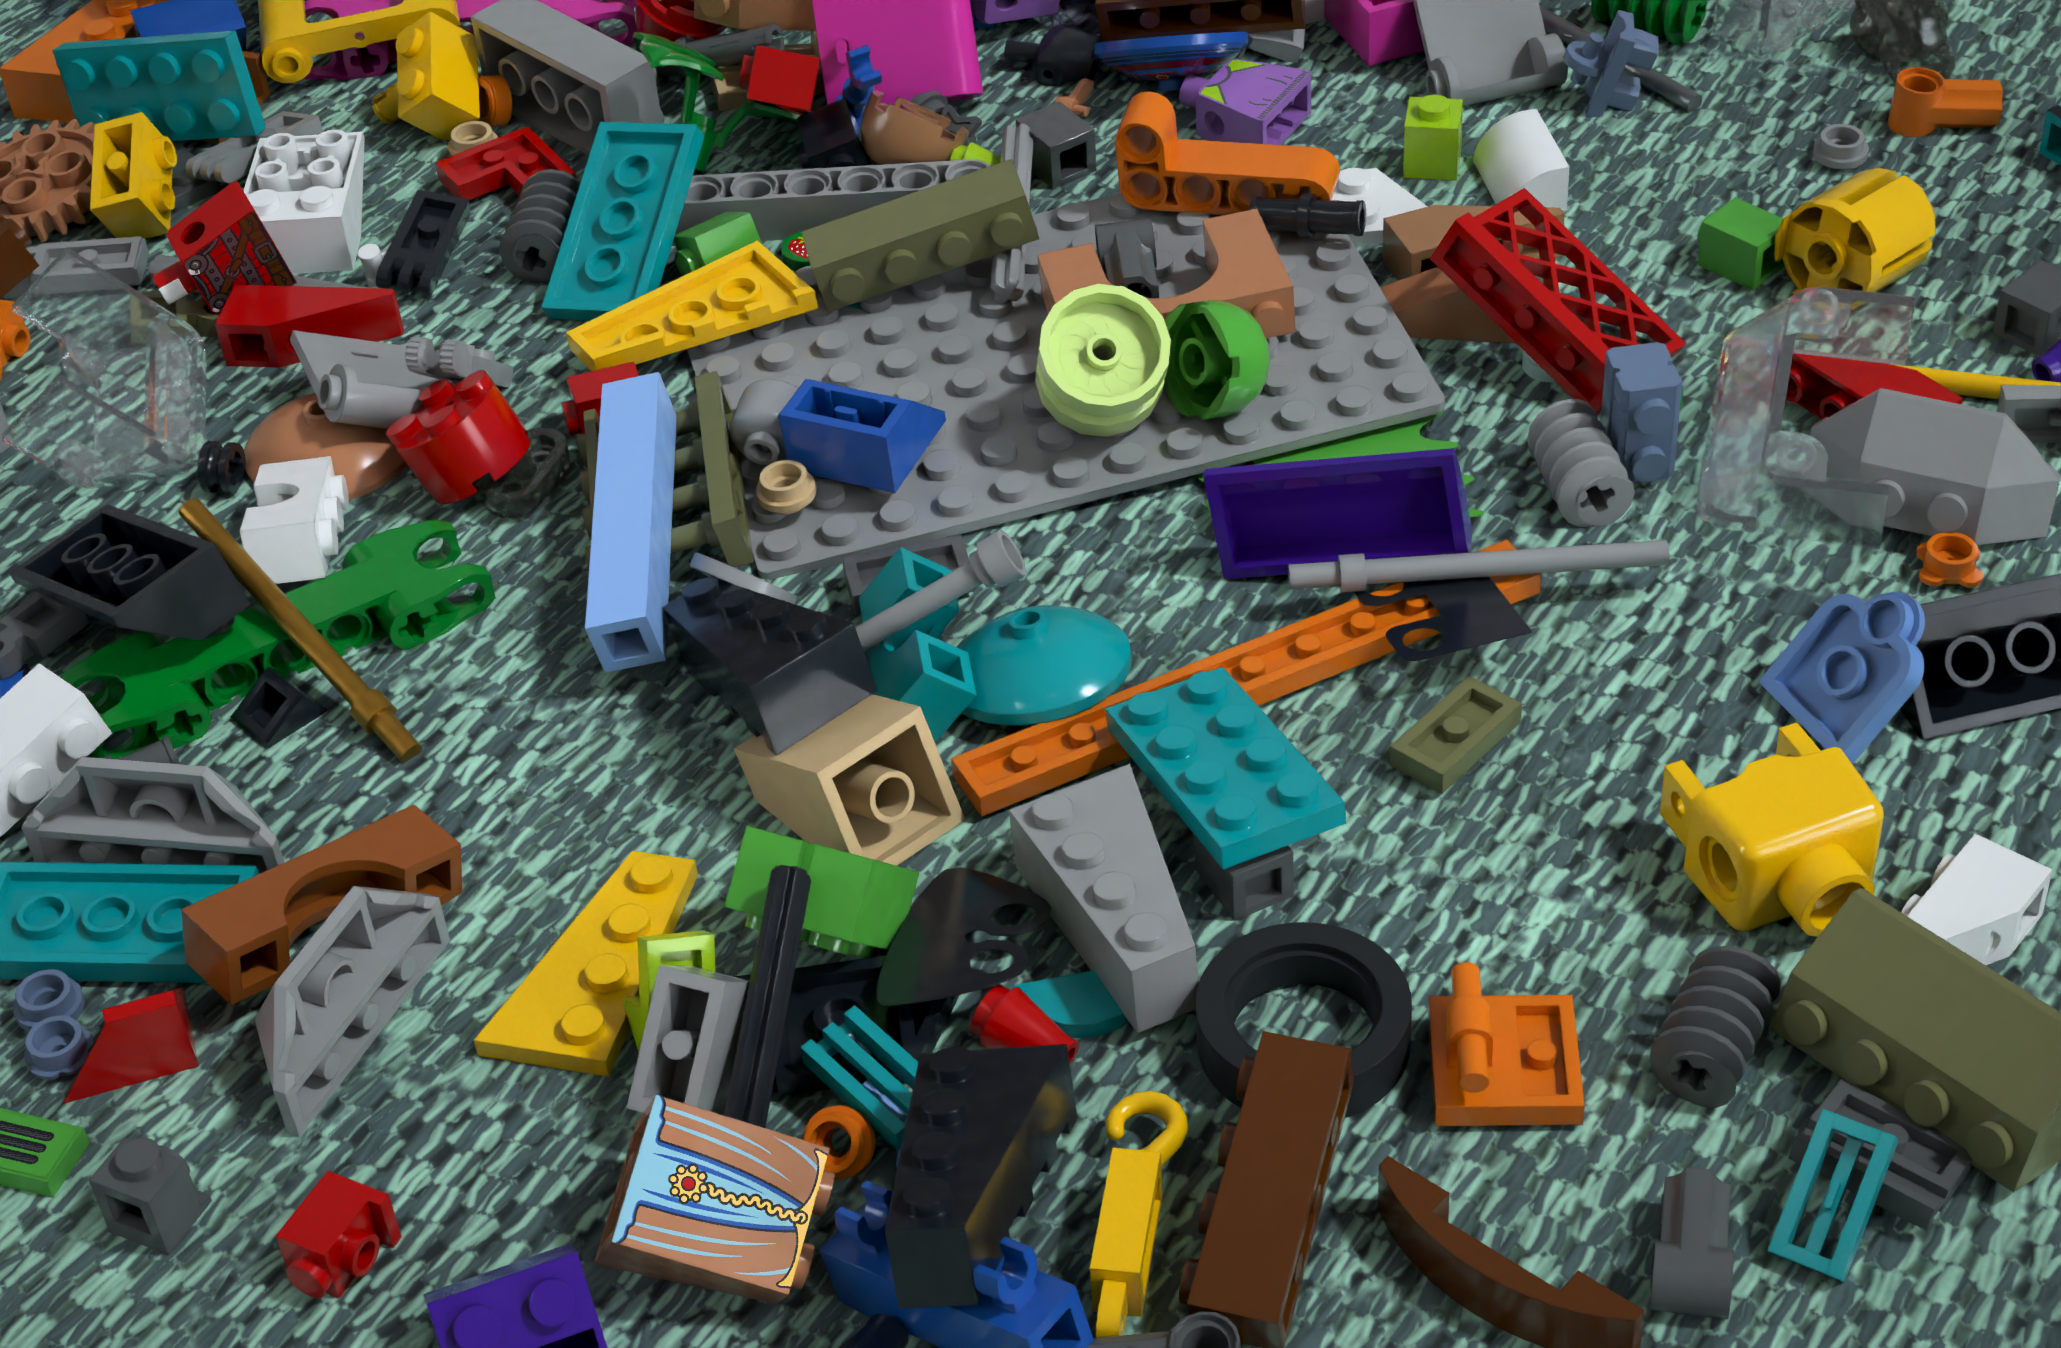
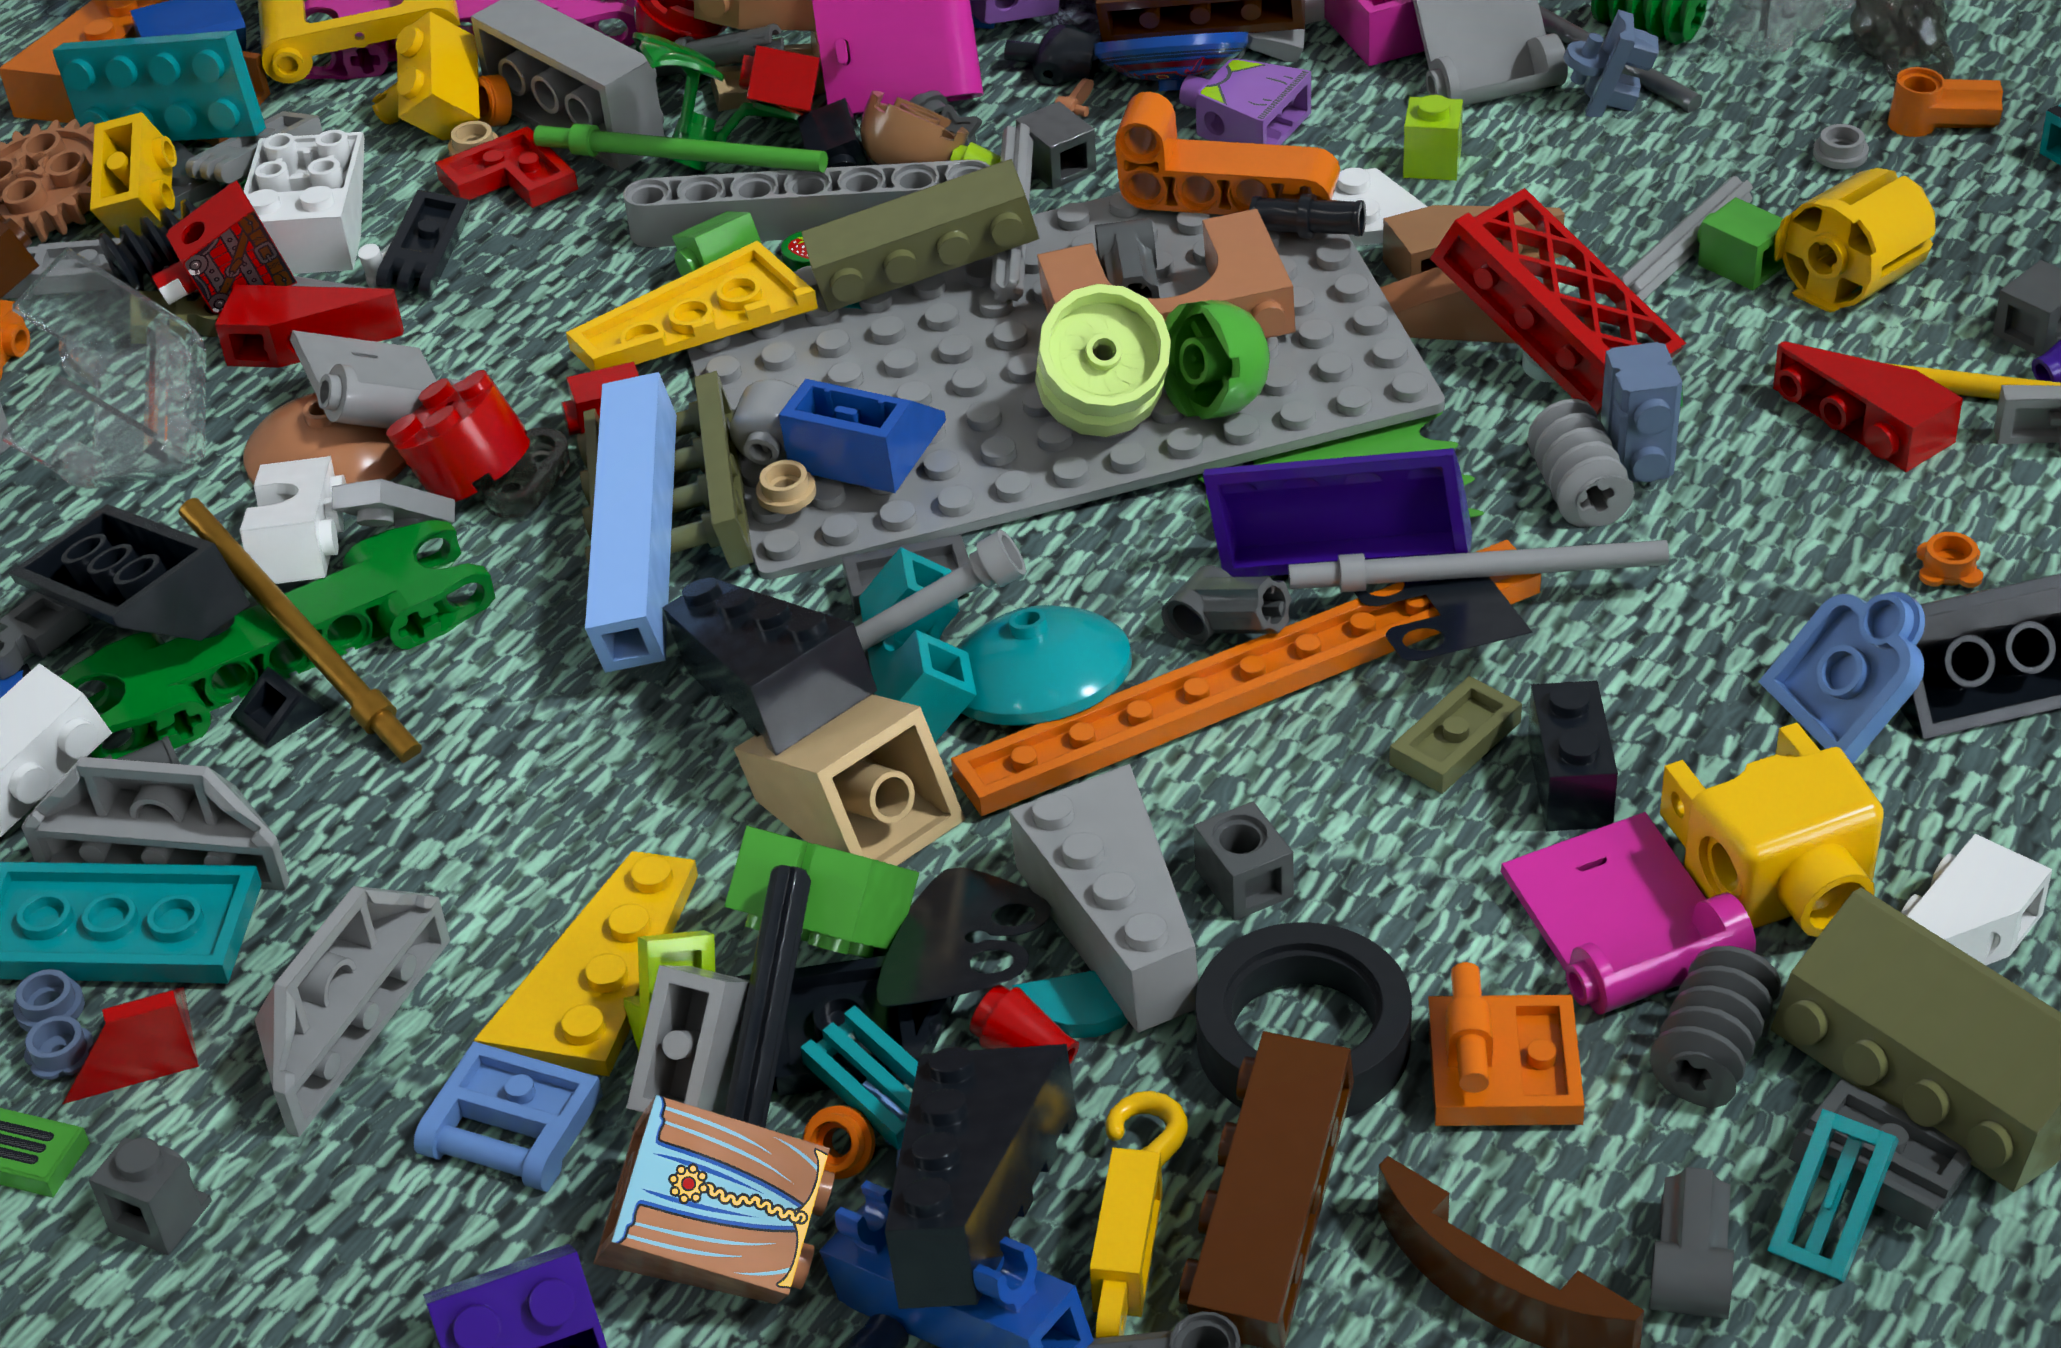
dark orange arch [181,805,462,1005] -> none
black bush [197,441,246,494] -> none
red brick [275,1171,402,1299] -> none
light grey hinge [405,336,513,388] -> none
dark grey piece [499,169,580,283] -> none
teal plate [541,122,704,321] -> none
light grey piece [689,552,797,604] -> none
blue piece [835,45,882,127] -> none
teal plate [1105,667,1346,870] -> none
white brick [1473,109,1569,210] -> none
clear windscreen [1696,287,1916,550] -> none
light grey wedge [1801,388,2061,545] -> none
none -> black piece [99,198,202,296]
none -> light grey plate [332,479,455,528]
none -> medium blue plate [414,1041,603,1192]
none -> bright green bar [533,123,828,173]
none -> dark grey piece [1161,565,1292,646]
none -> dark pink door [1500,812,1756,1015]
none -> black brick [1528,680,1618,832]
none -> light grey axle [1619,176,1753,301]

